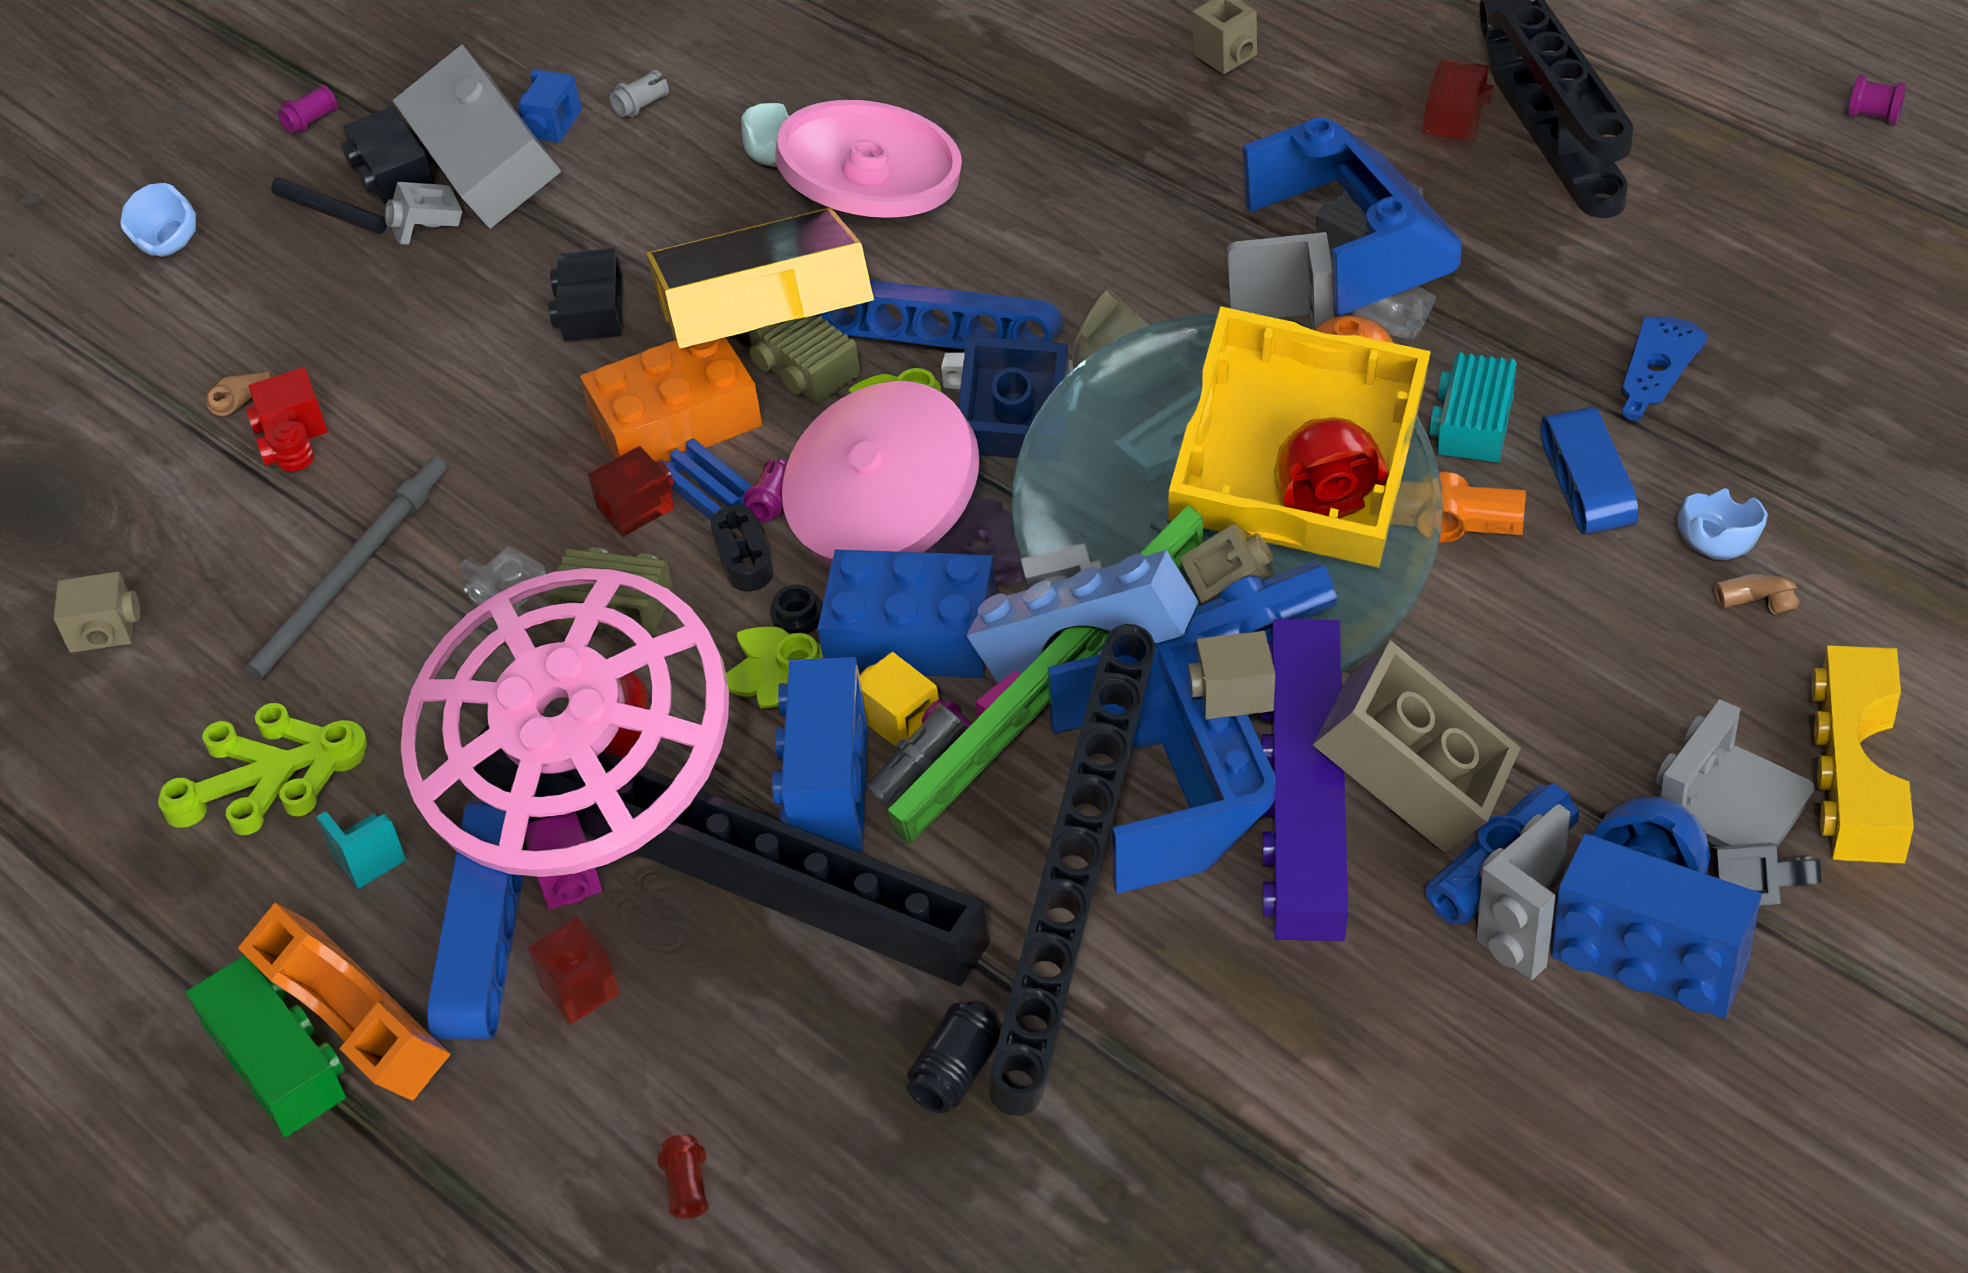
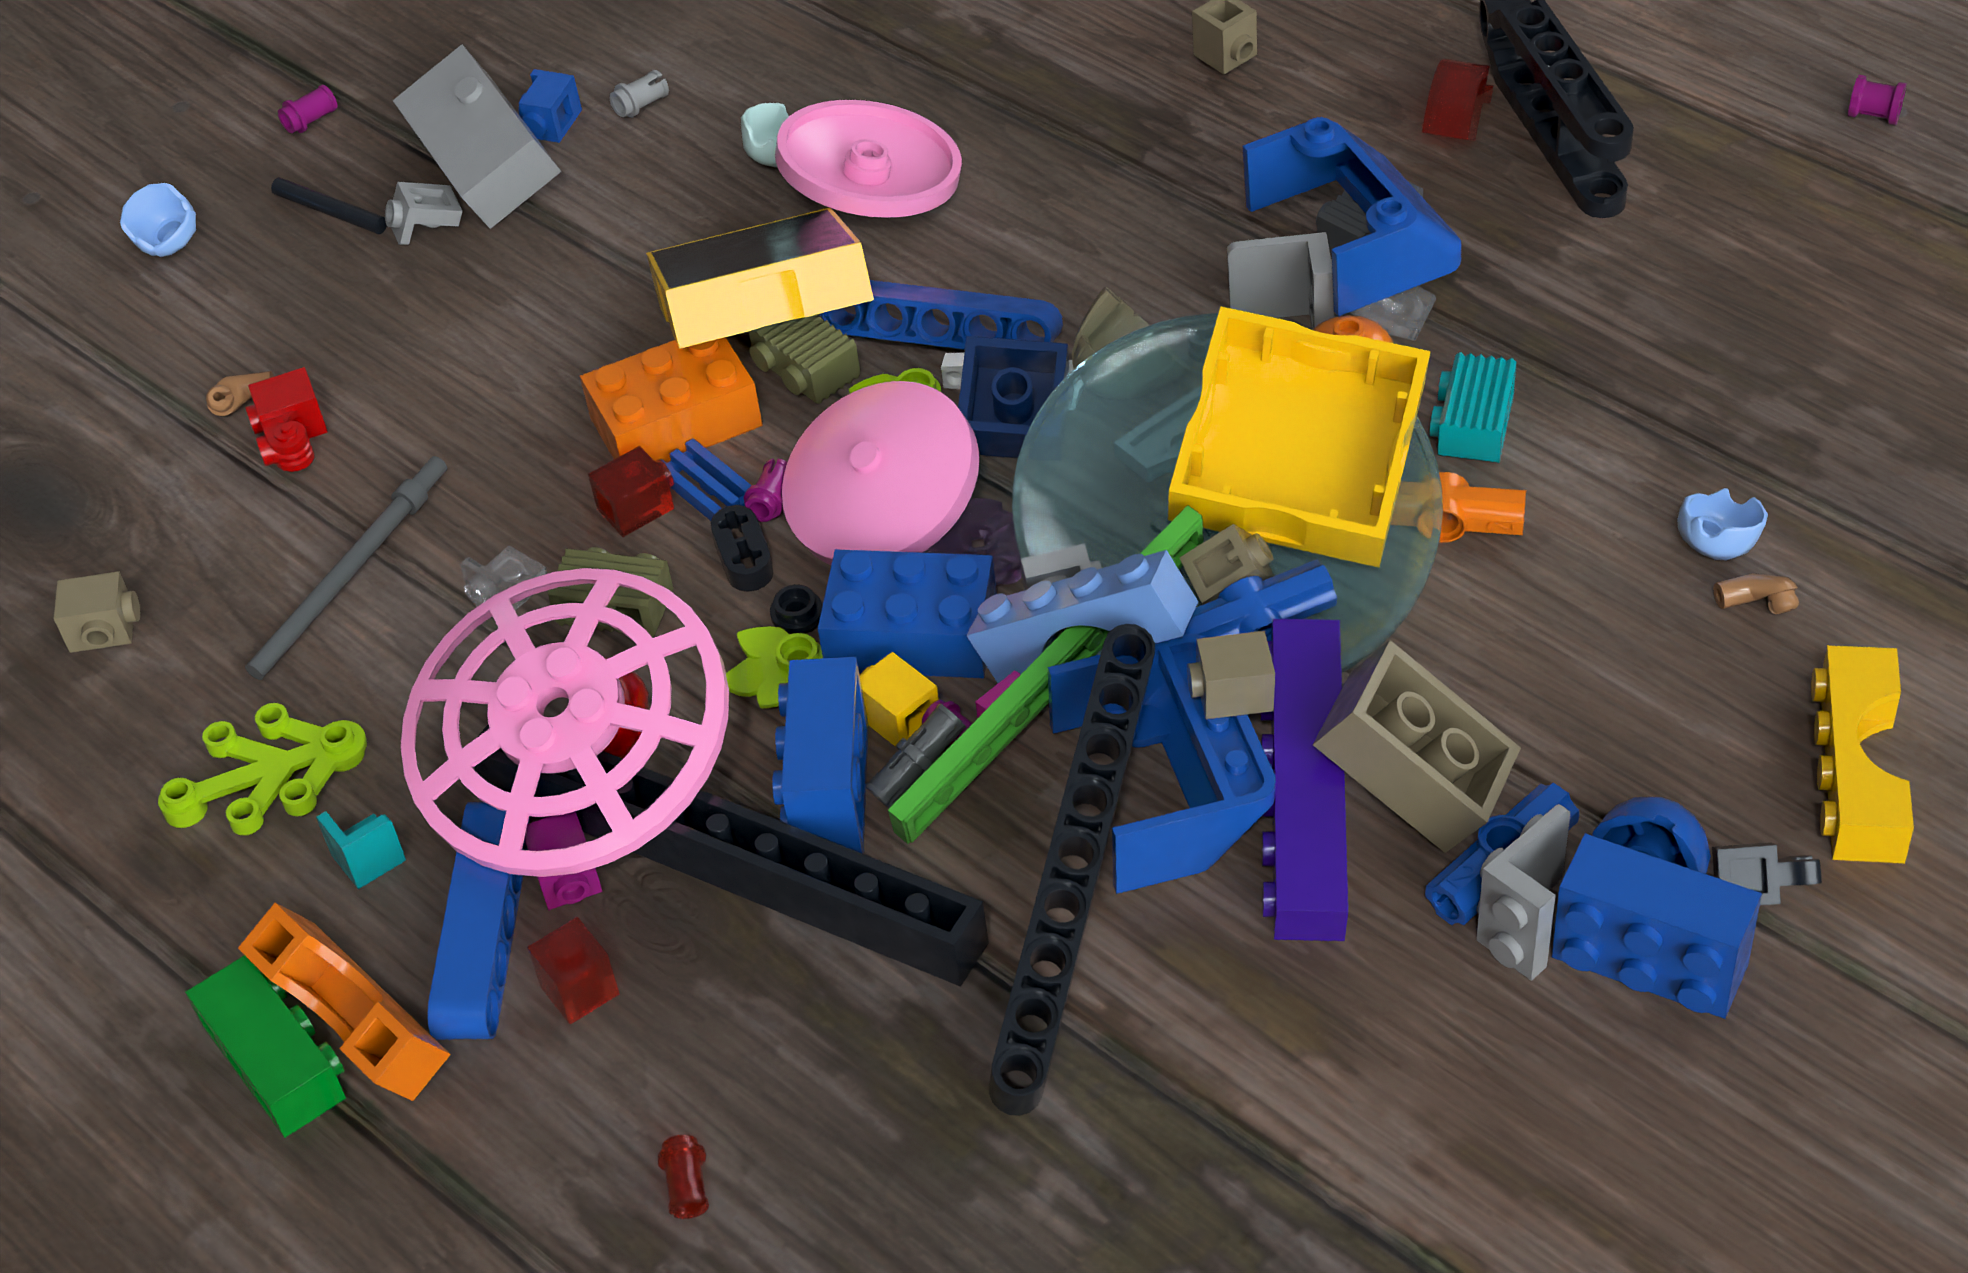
black brick [341,106,433,204] -> none
black brick [549,247,623,341] -> none
black head [907,1002,1000,1113] -> none
red cylinder [1274,417,1388,519] -> none
blue beam [1541,407,1638,535] -> none
blue piece [1622,316,1708,421] -> none
light grey bracket [1656,699,1814,848] -> none

